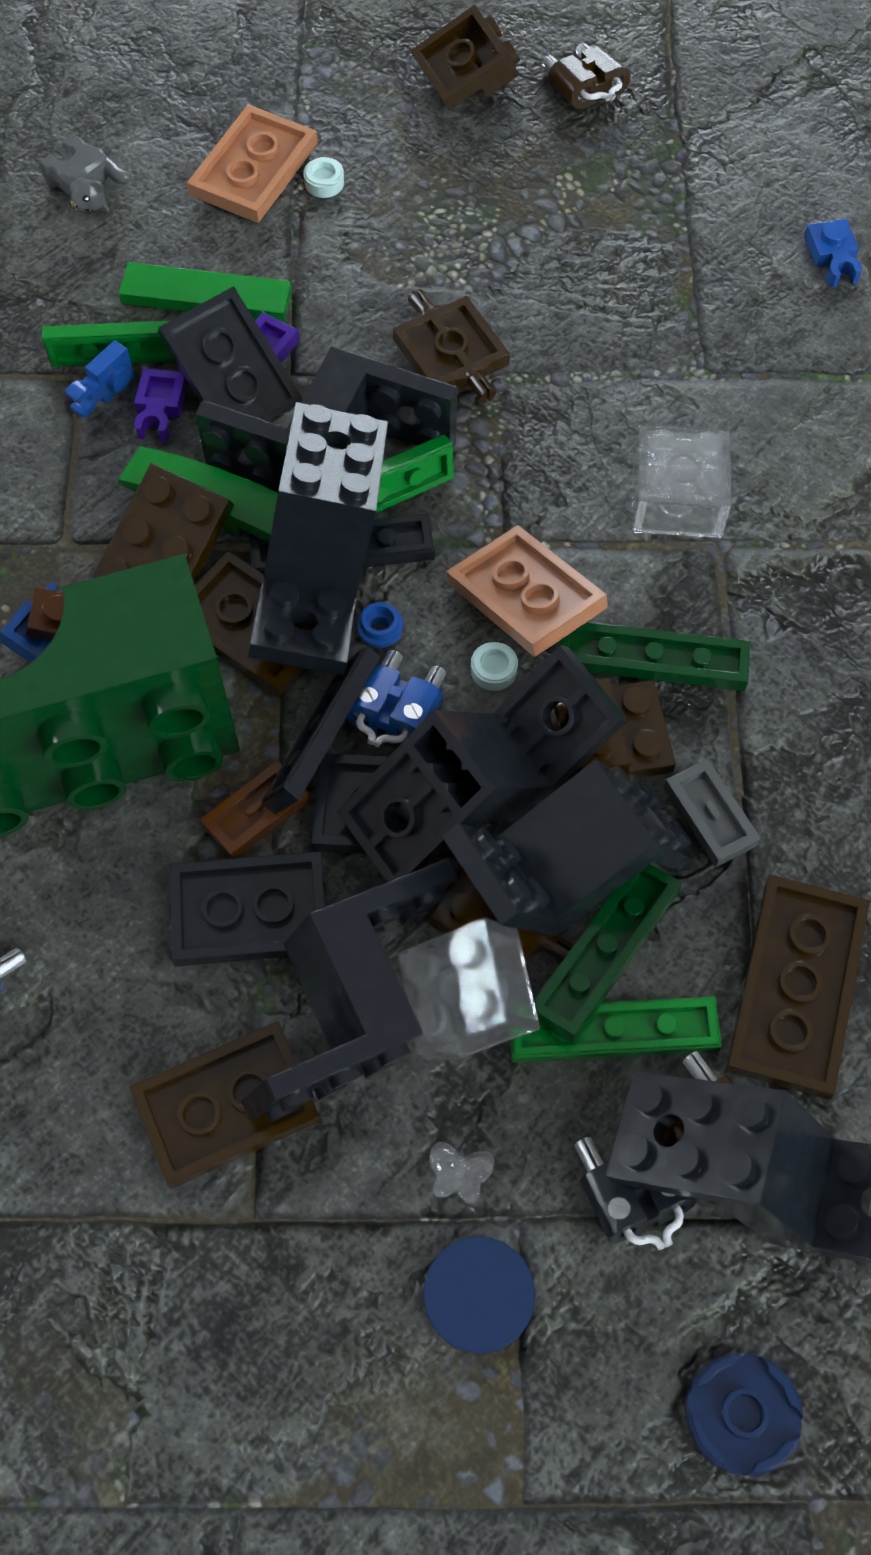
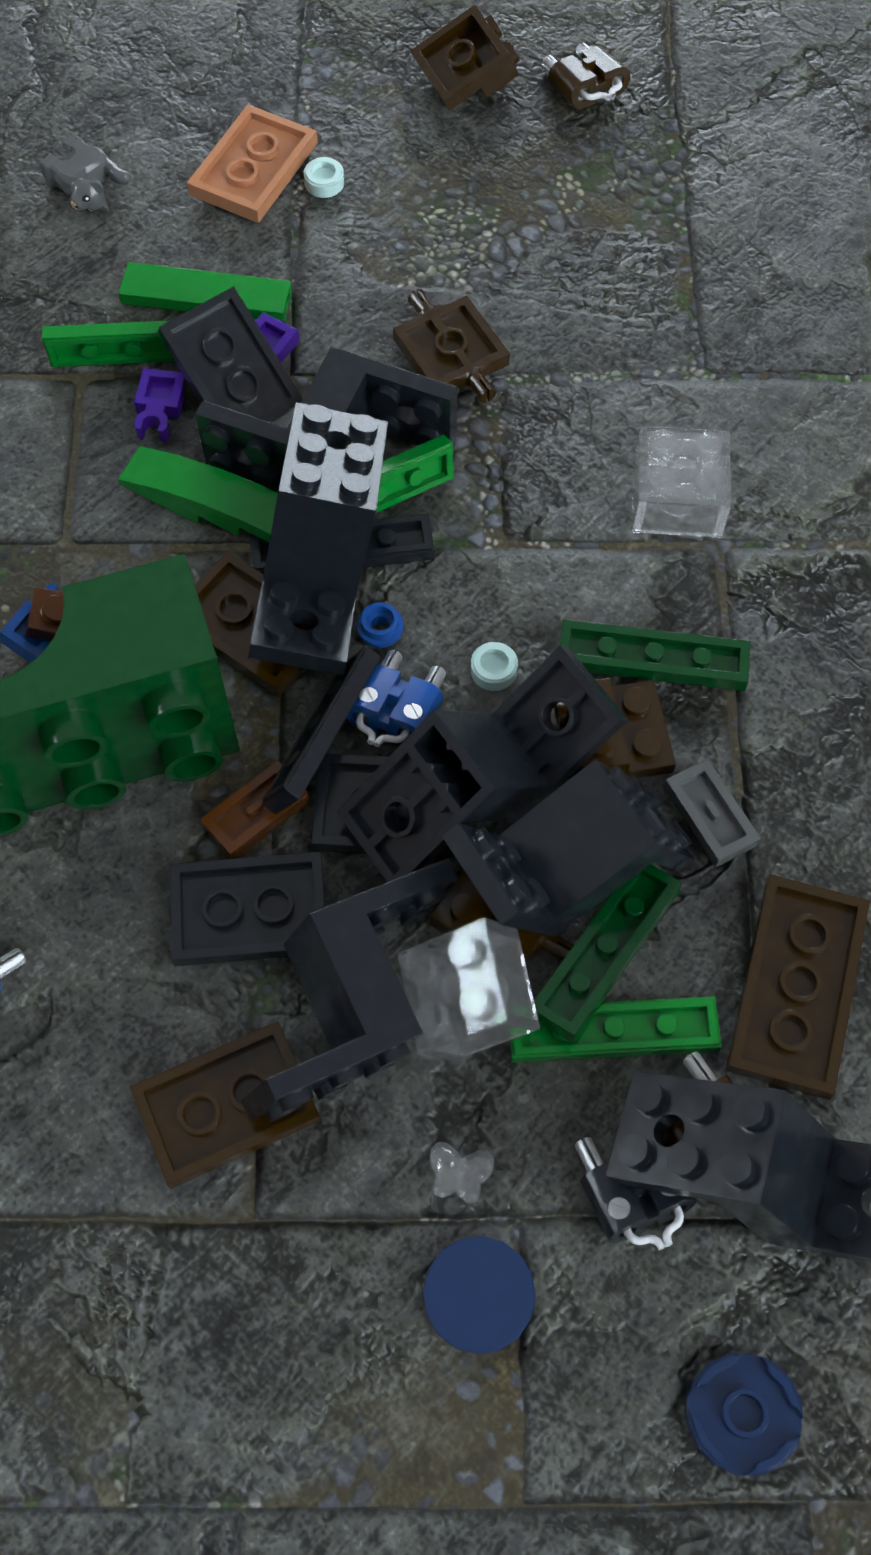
blue plate [65,340,135,418] -> none
dark brown plate [91,463,234,583] -> none
nougat plate [446,525,608,657] -> none
blue plate [804,218,862,288] -> none

